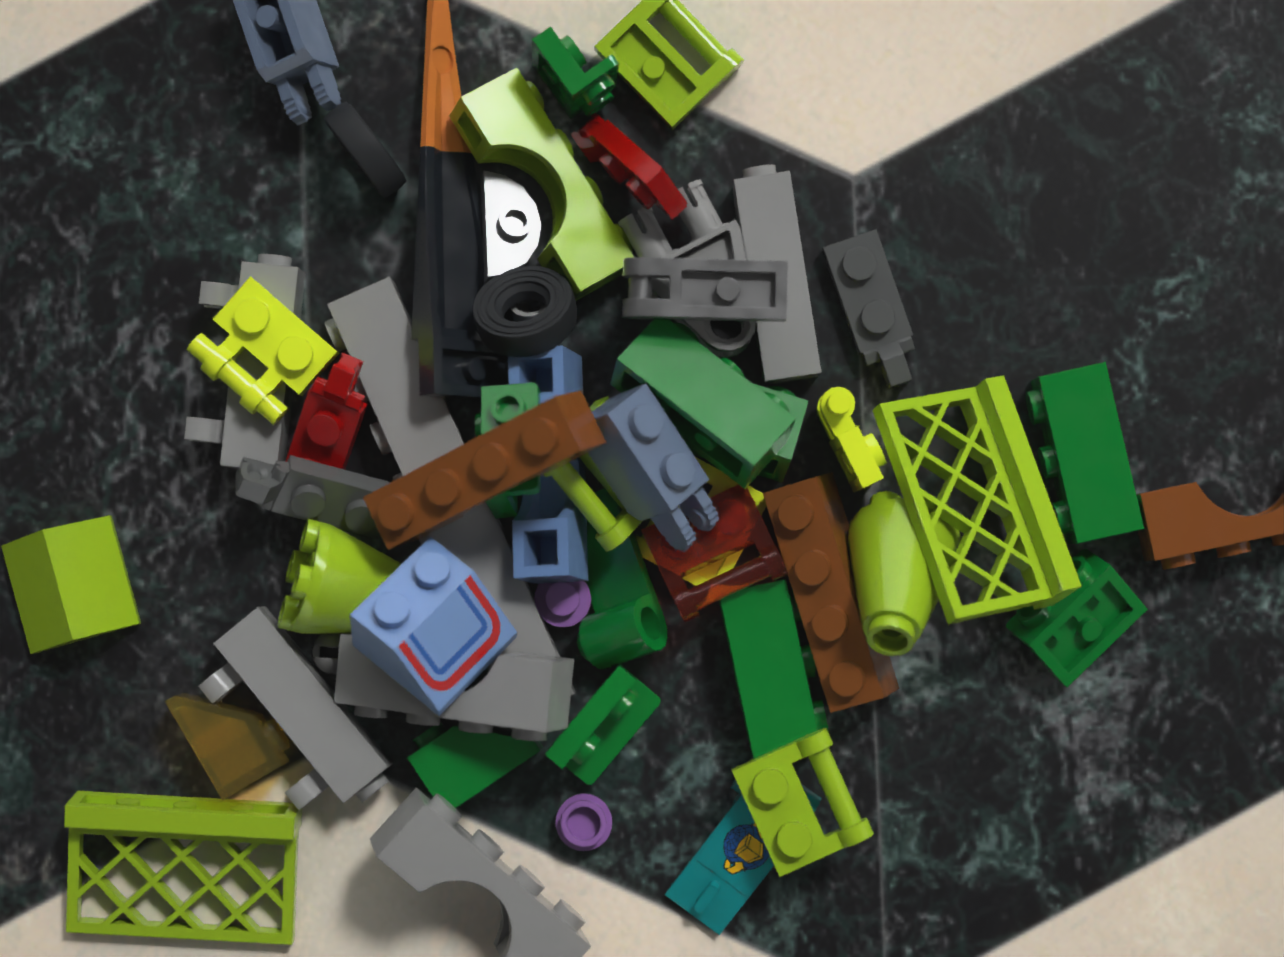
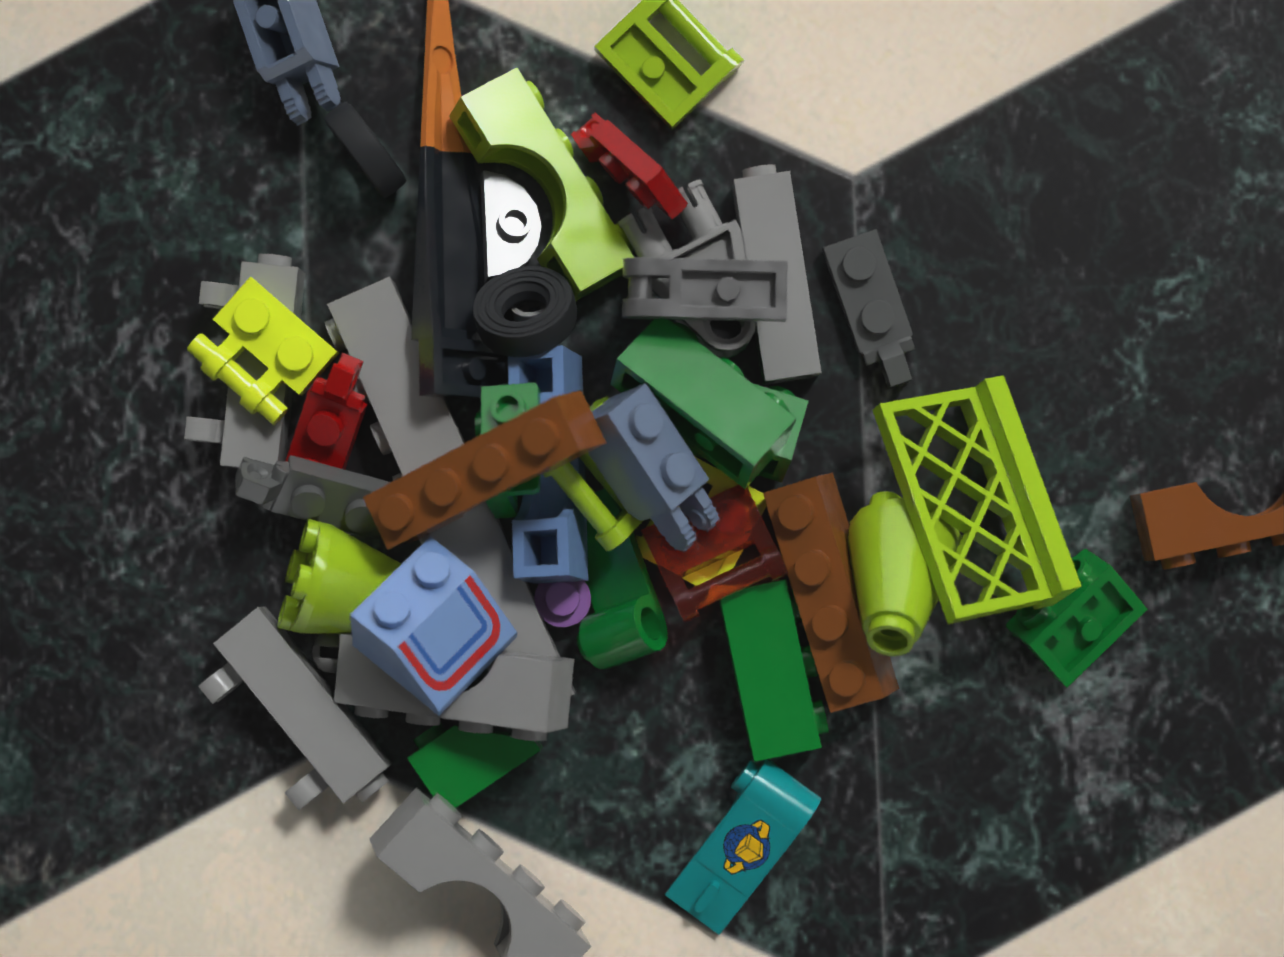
lime slope [1,515,141,654] -> none
lime fence [64,791,302,945] -> none
clear yellow slope [165,693,290,800] -> none
green bracket [532,26,619,119] -> none
green bracket [545,664,661,785] -> none
medium lavender plate [556,793,612,851] -> none
lime plate [731,728,874,877] -> none
neon yellow plate [816,387,887,492] -> none
green brick [1025,362,1144,544] -> none

